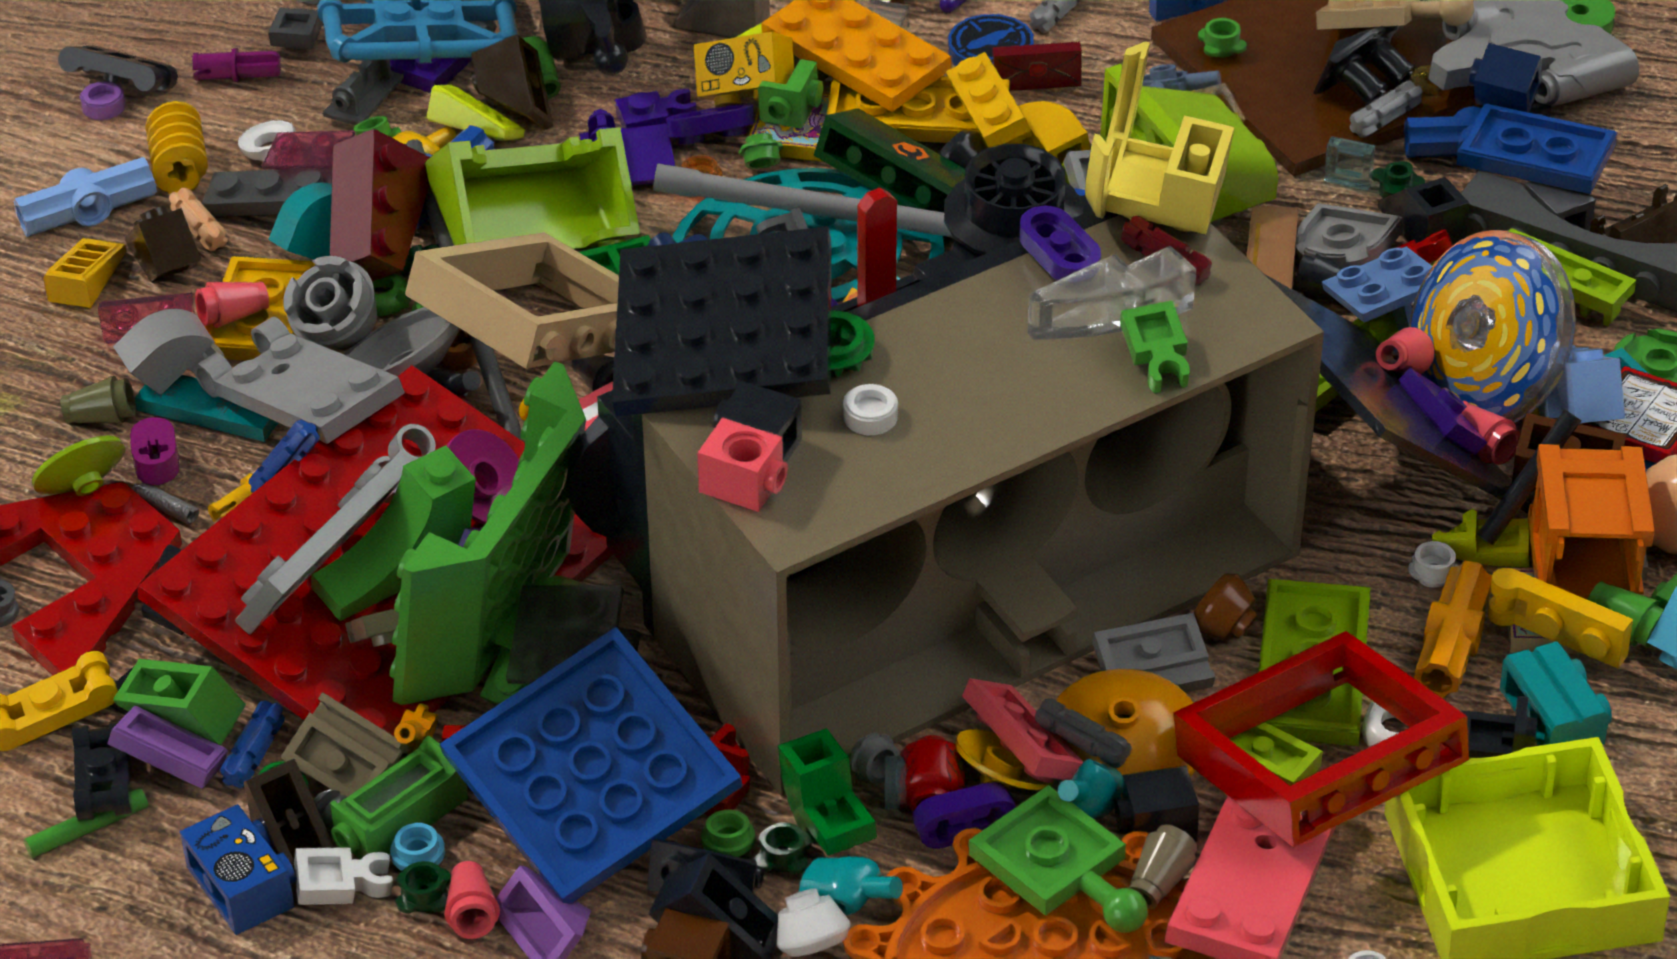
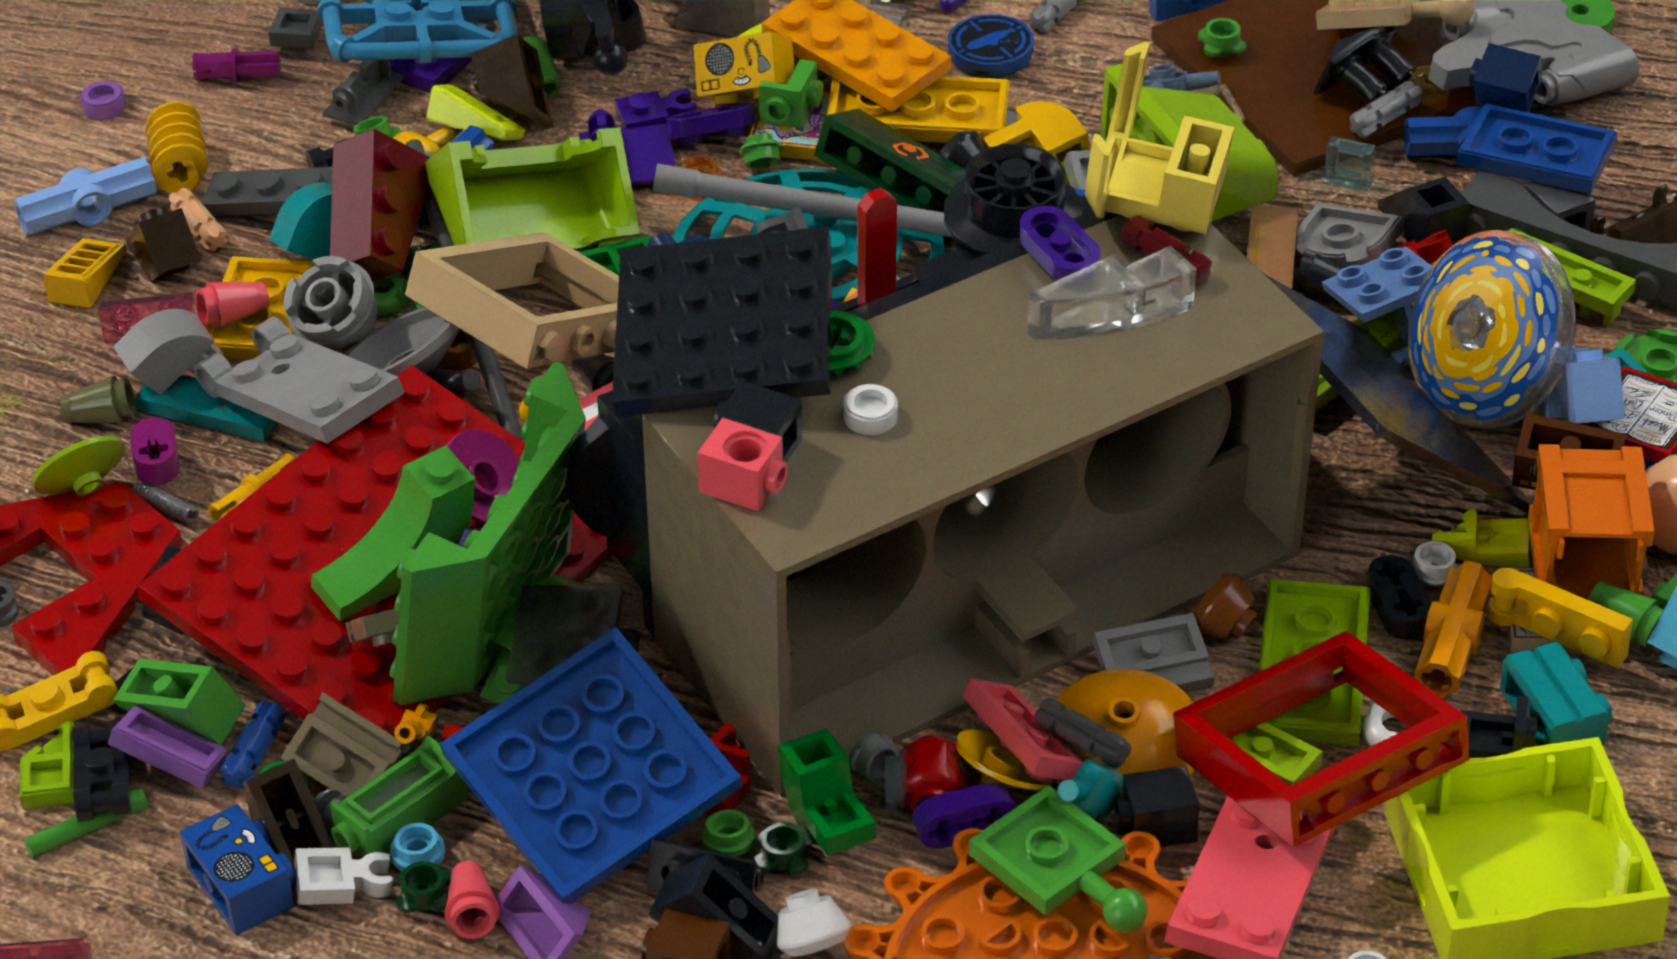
black plate [58,45,178,91] -> none
light grey hinge [235,424,435,635] -> none
white piece [238,120,297,166] -> none
blue axle [249,419,320,493] -> none
clear pink hinge [262,130,356,169] -> none
teal piece [799,856,903,916] -> none
yellow plate [946,52,1031,148] -> none
dark red tile [992,42,1082,91] -> none
bright green plate [1120,300,1190,394] -> none
dark tan cone [1129,825,1197,909] -> none
dark green plate [1371,161,1425,198] -> none
coral cone [1376,327,1434,375] -> none
dark purple plate [1399,367,1487,455] -> none
coral cone [1462,401,1520,465] -> none
black bar [1477,409,1582,546] -> none
none -> lime tile [20,720,75,809]
none -> black beam [1367,555,1431,640]

